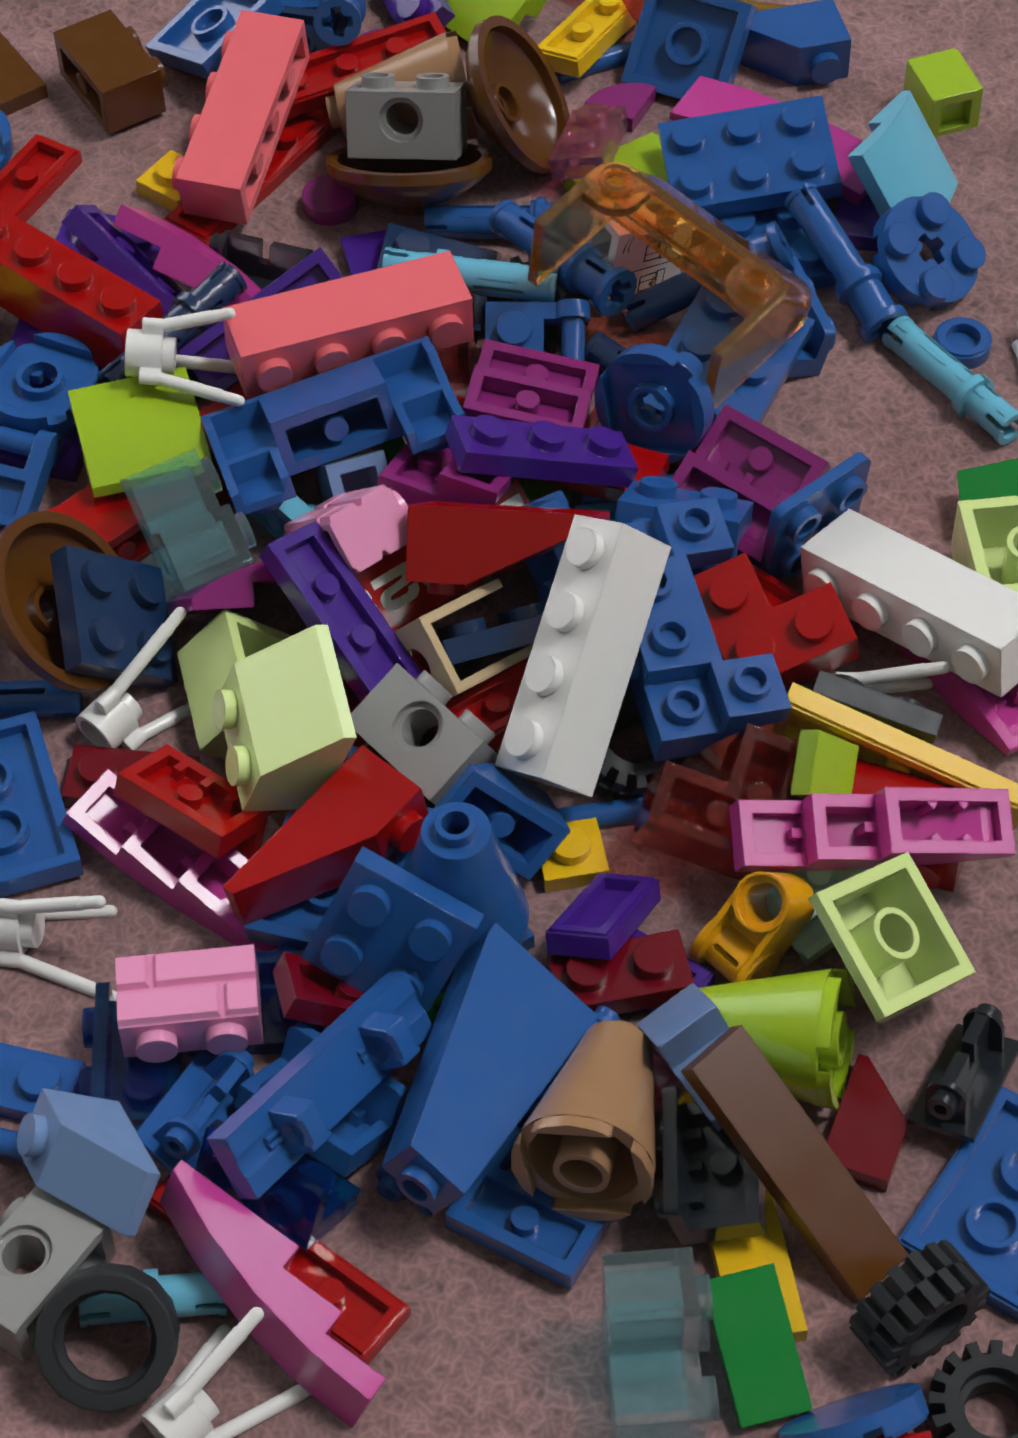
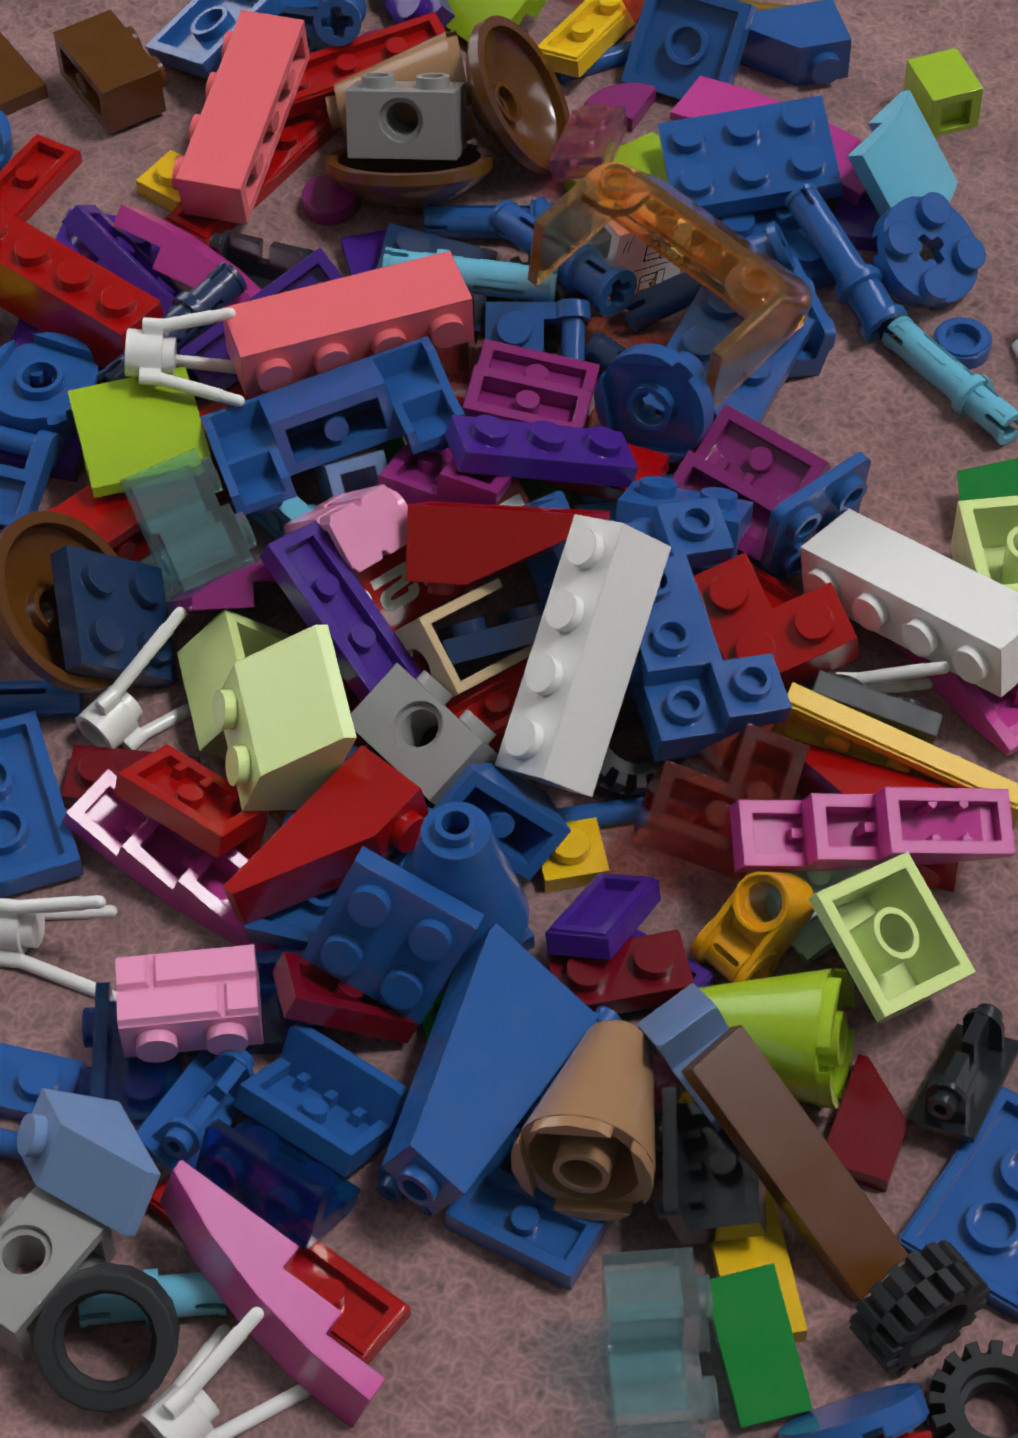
blue hinge [206,972,433,1199] -> none
lime tile [791,730,859,799] -> none

